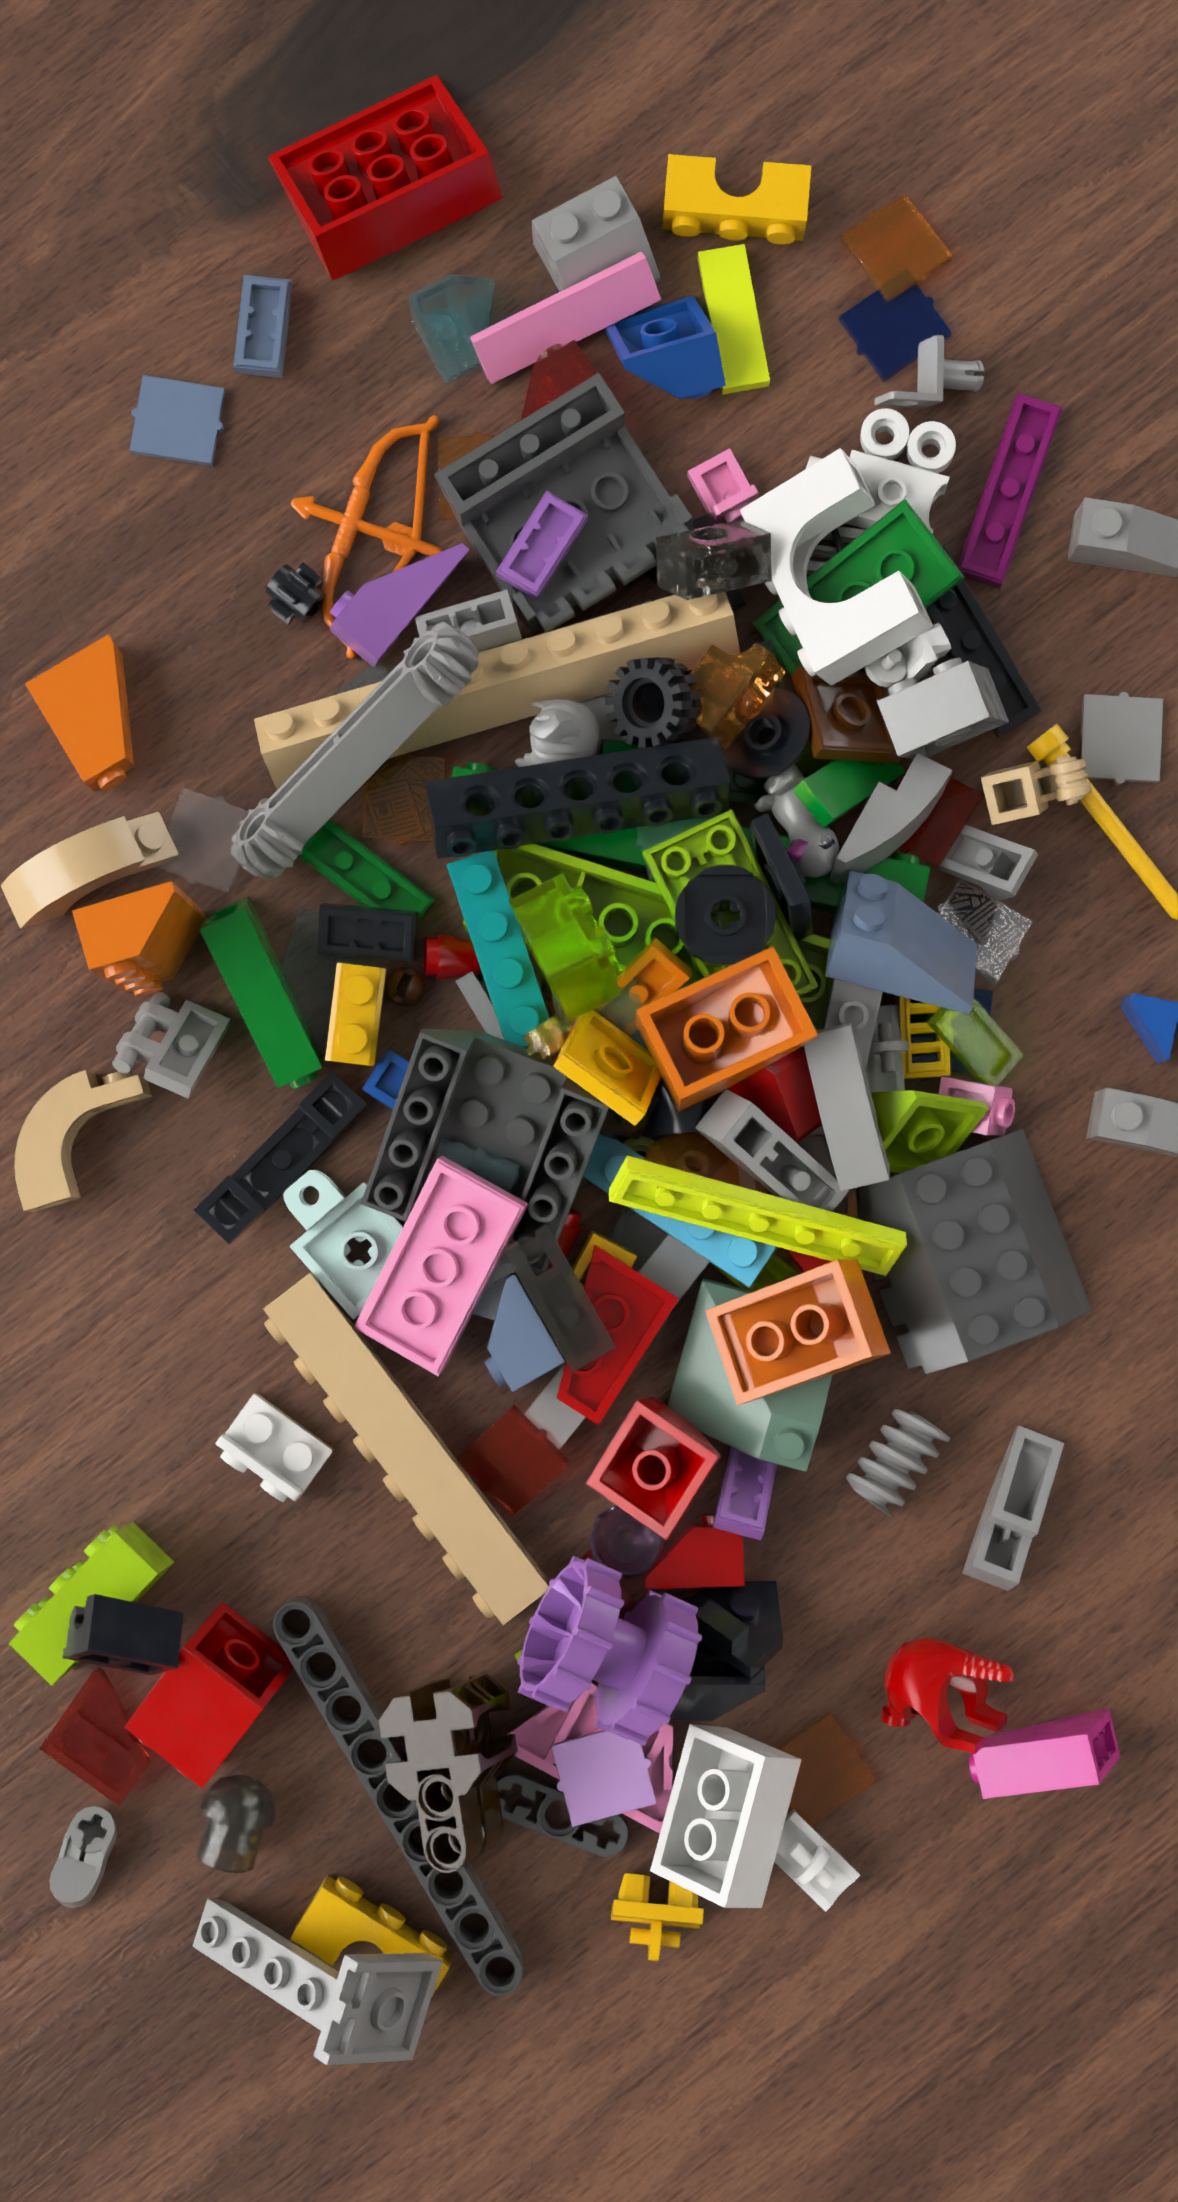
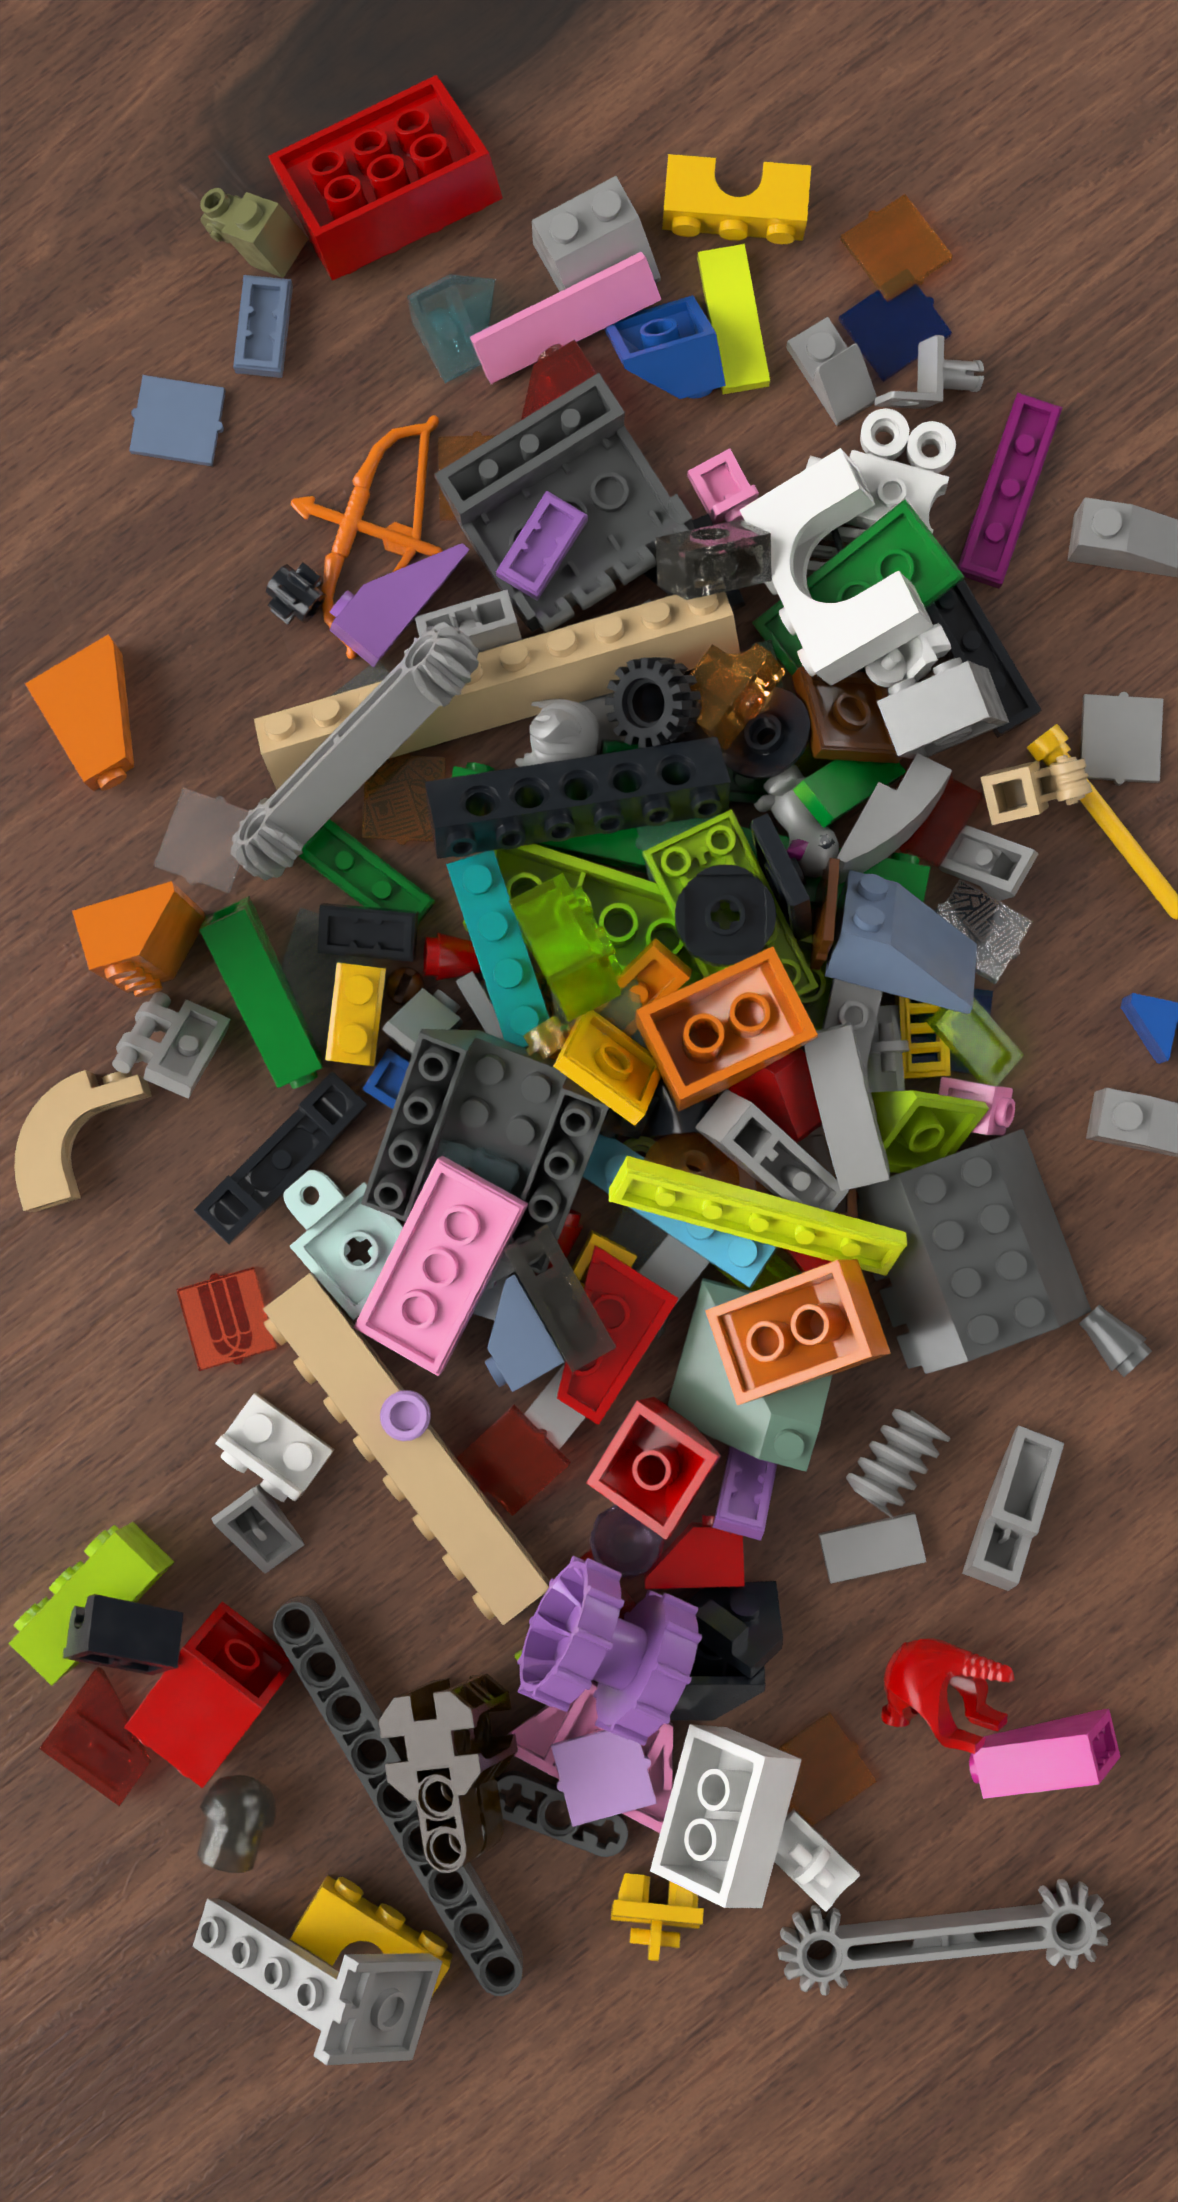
tan arch [0,812,179,929] -> none
light grey piece [49,1806,118,1908] -> none
none -> clear red piece [176,1267,277,1371]
none -> olive brick [200,188,308,278]
none -> light grey slope [211,1483,305,1574]
none -> lavender tile [380,1390,431,1441]
none -> light grey slope [382,988,463,1055]
none -> light grey arm [777,1879,1111,1996]
none -> light grey slope [786,317,877,426]
none -> reddish brown piece [810,858,840,970]
none -> light grey tile [818,1512,926,1584]
none -> dark grey cone [1079,1304,1152,1377]

